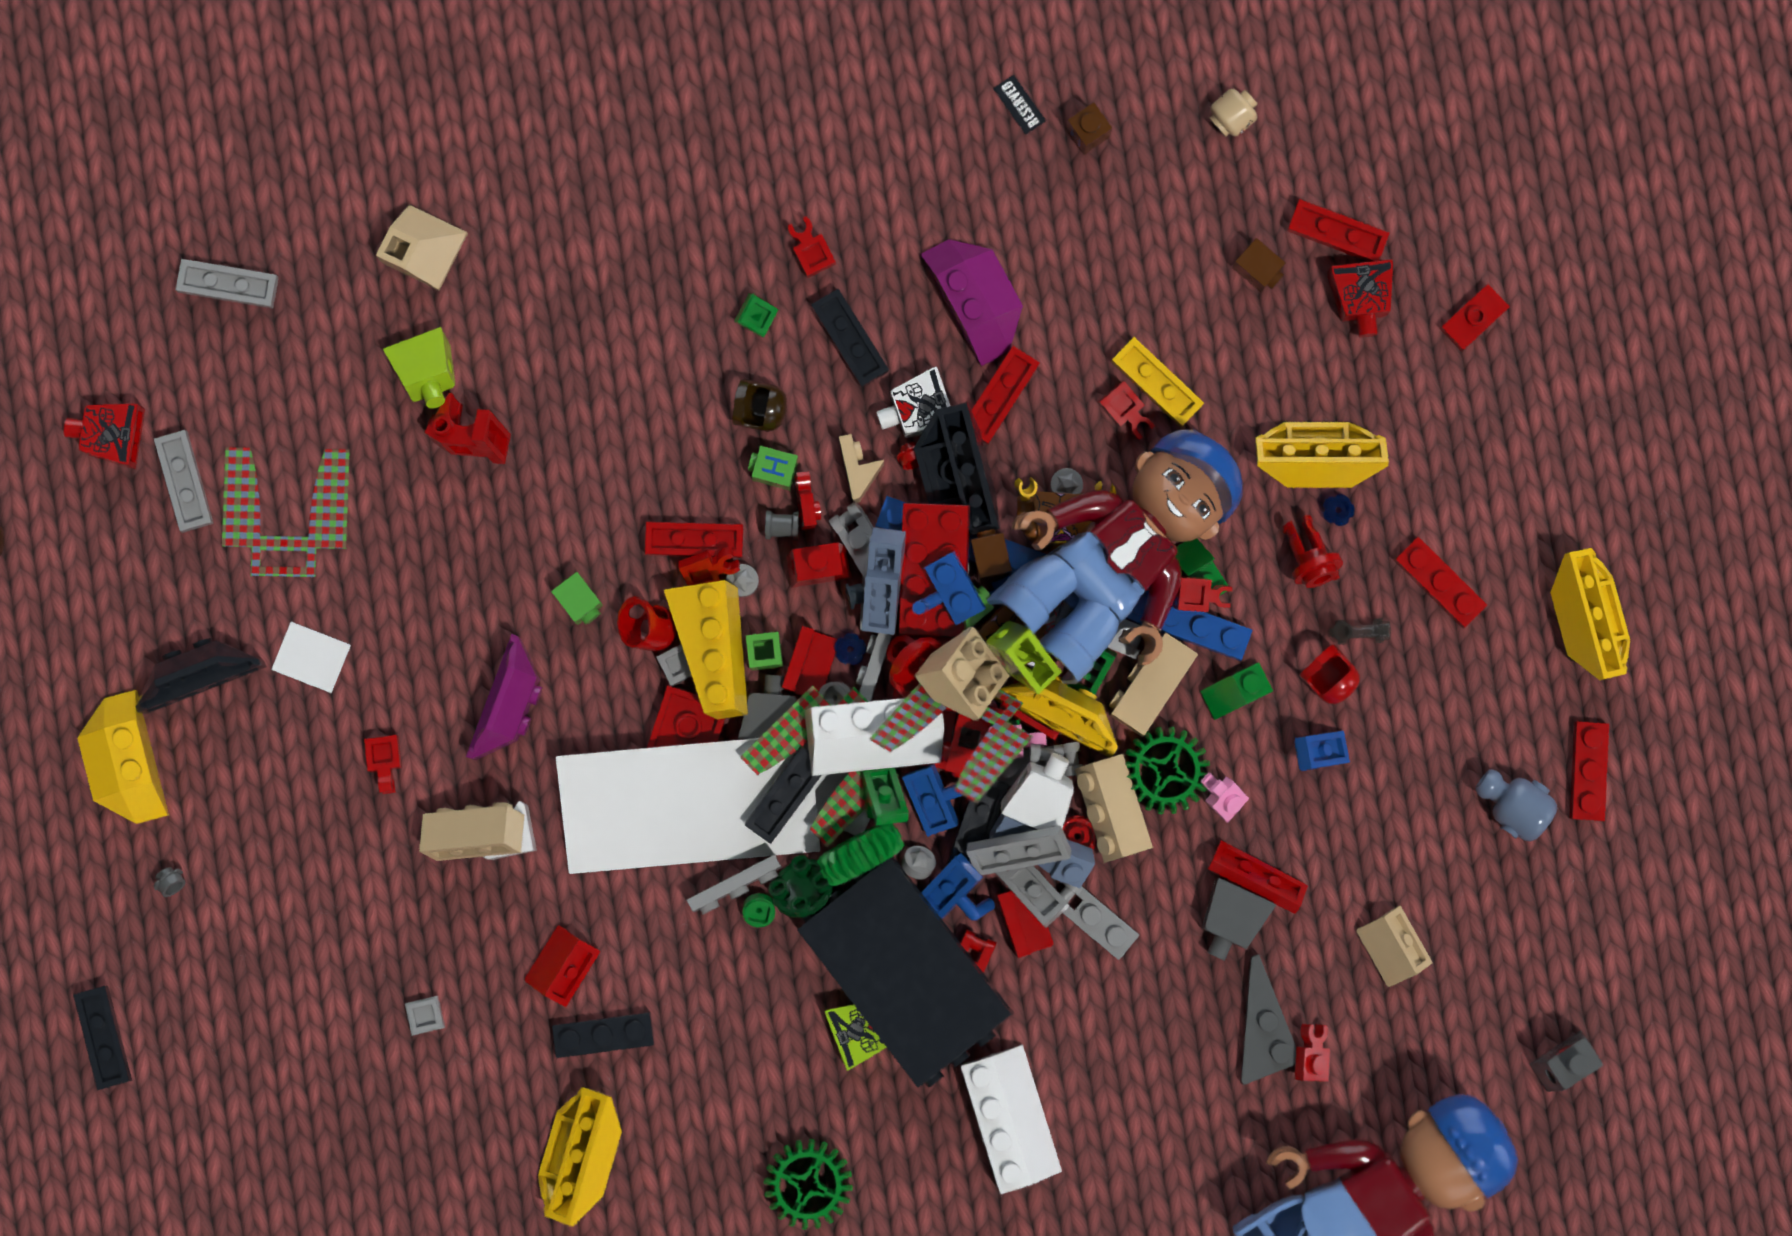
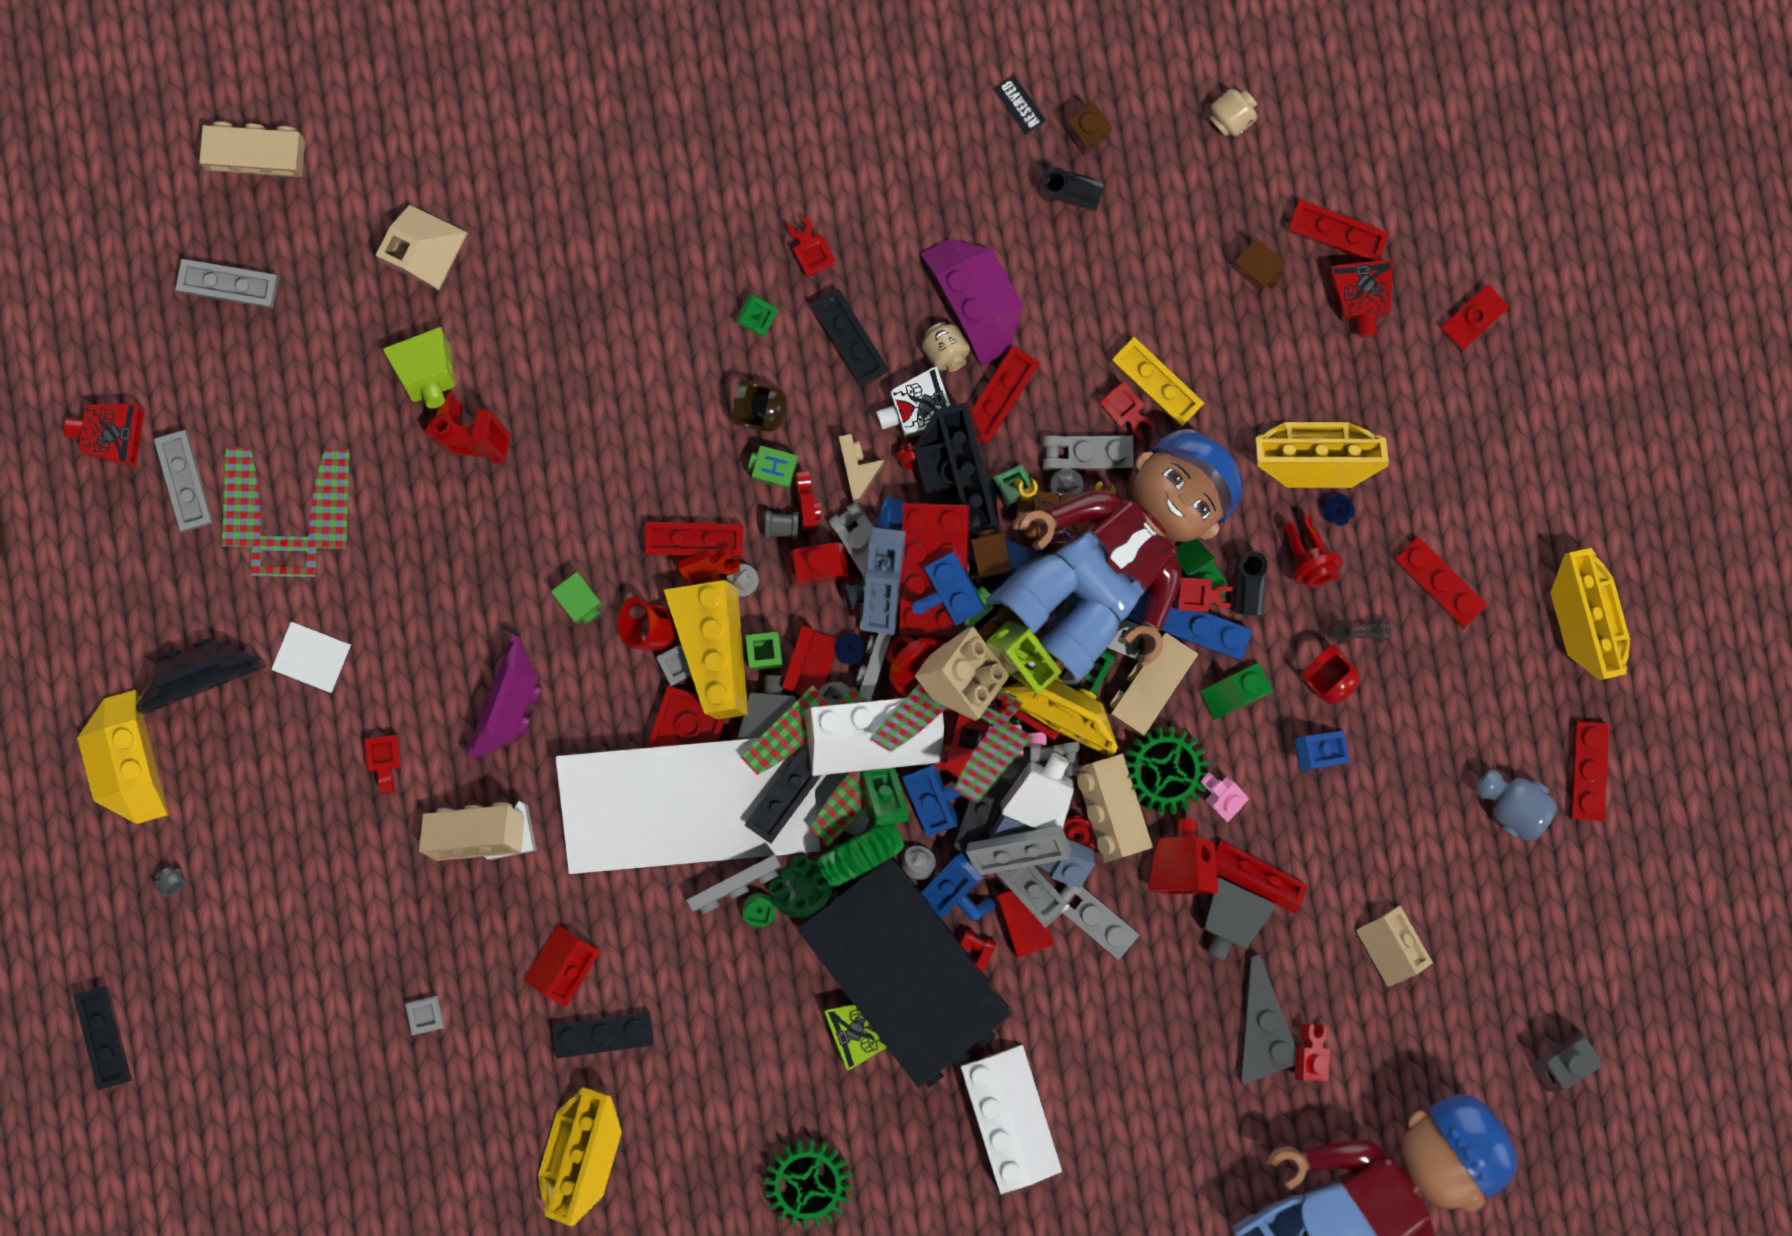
none -> tan brick [199,122,305,177]
none -> tan head [922,322,970,372]
none -> green tile [993,464,1030,508]
none -> black piece [1037,167,1104,212]
none -> light grey plate [1042,436,1134,470]
none -> red torso [1148,819,1218,895]
none -> black piece [1234,551,1268,616]

